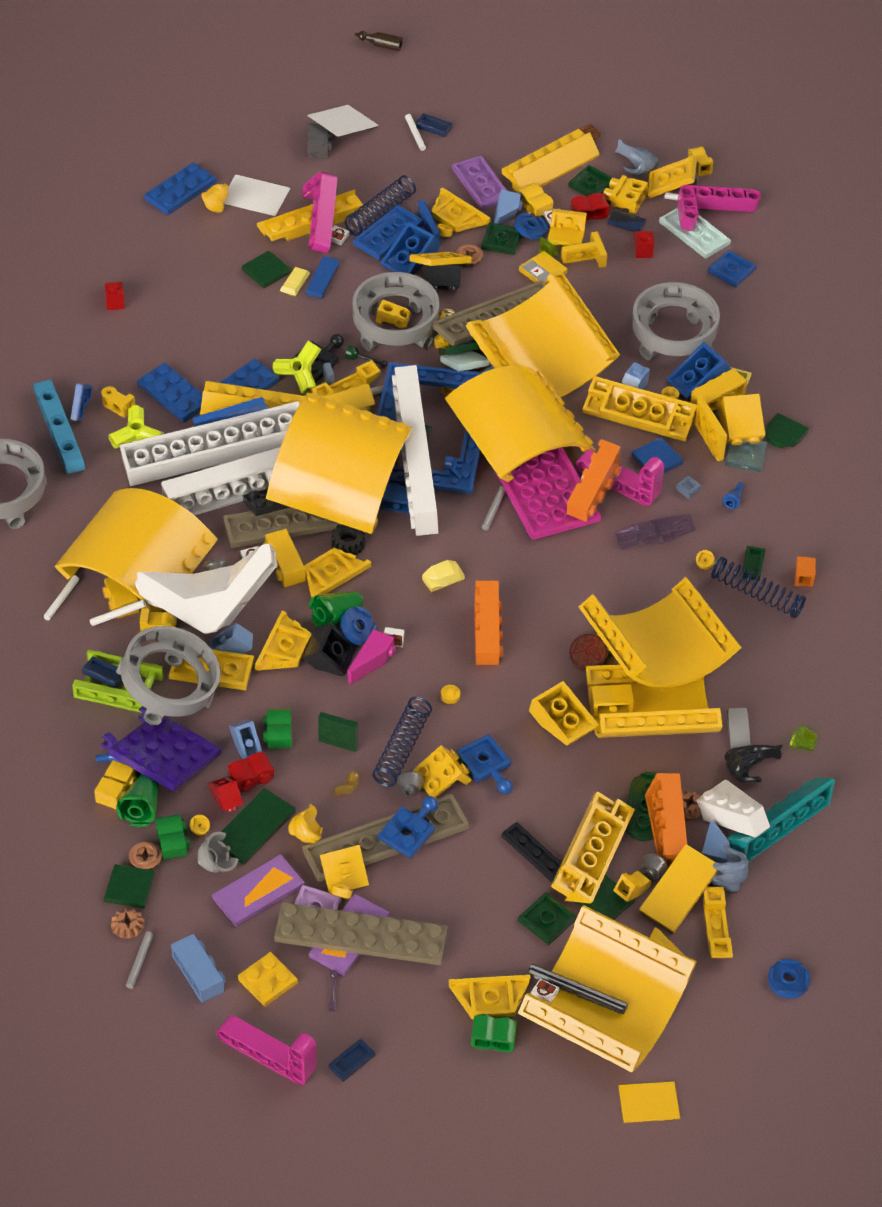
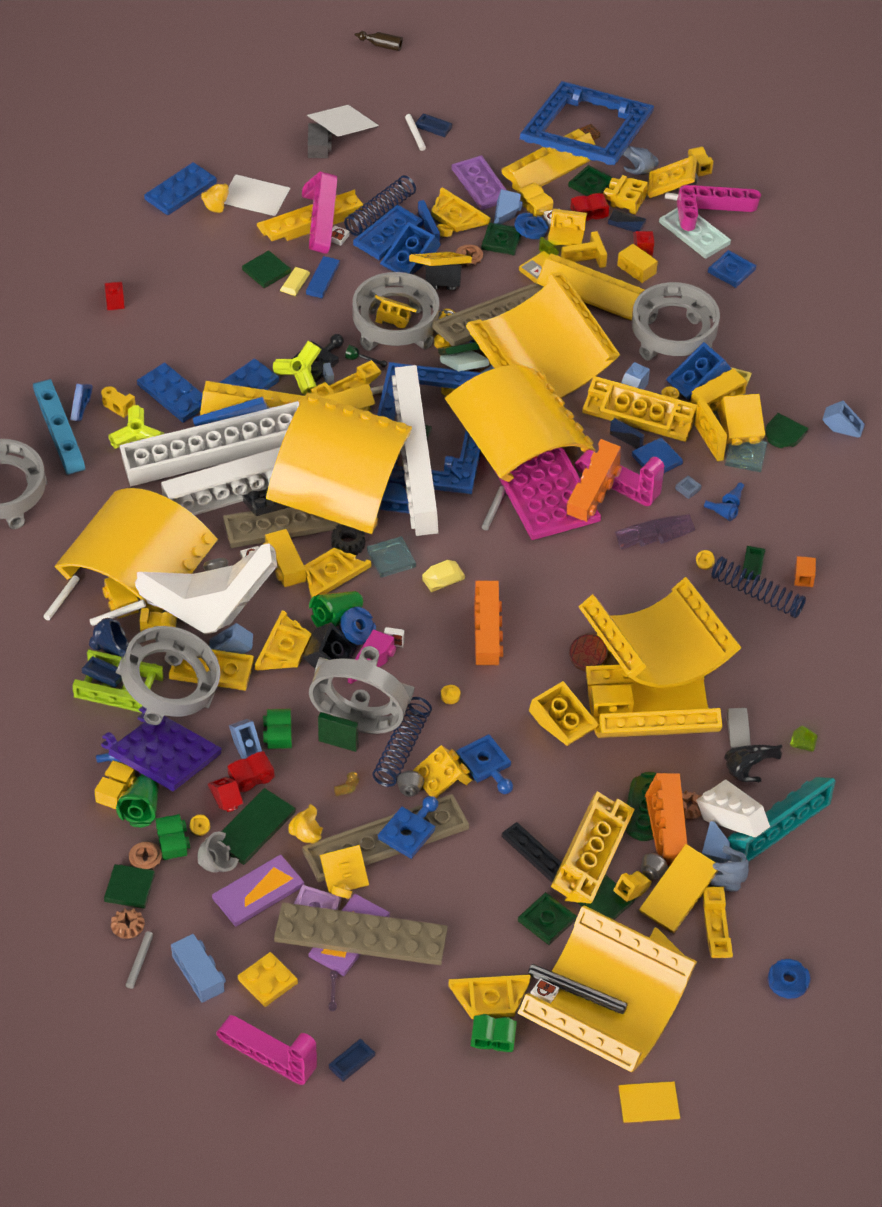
none -> dark blue hair [89,618,129,657]
none -> light grey piece [309,646,415,734]
none -> clear light blue tile [367,536,416,577]
none -> yellow piece [375,295,417,315]
none -> blue plate [520,81,654,165]
none -> yellow slope [536,253,645,321]
none -> tile [610,418,644,449]
none -> yellow brick [617,244,658,283]
none -> blue cone [704,500,738,521]
none -> medium blue slope [822,401,865,437]

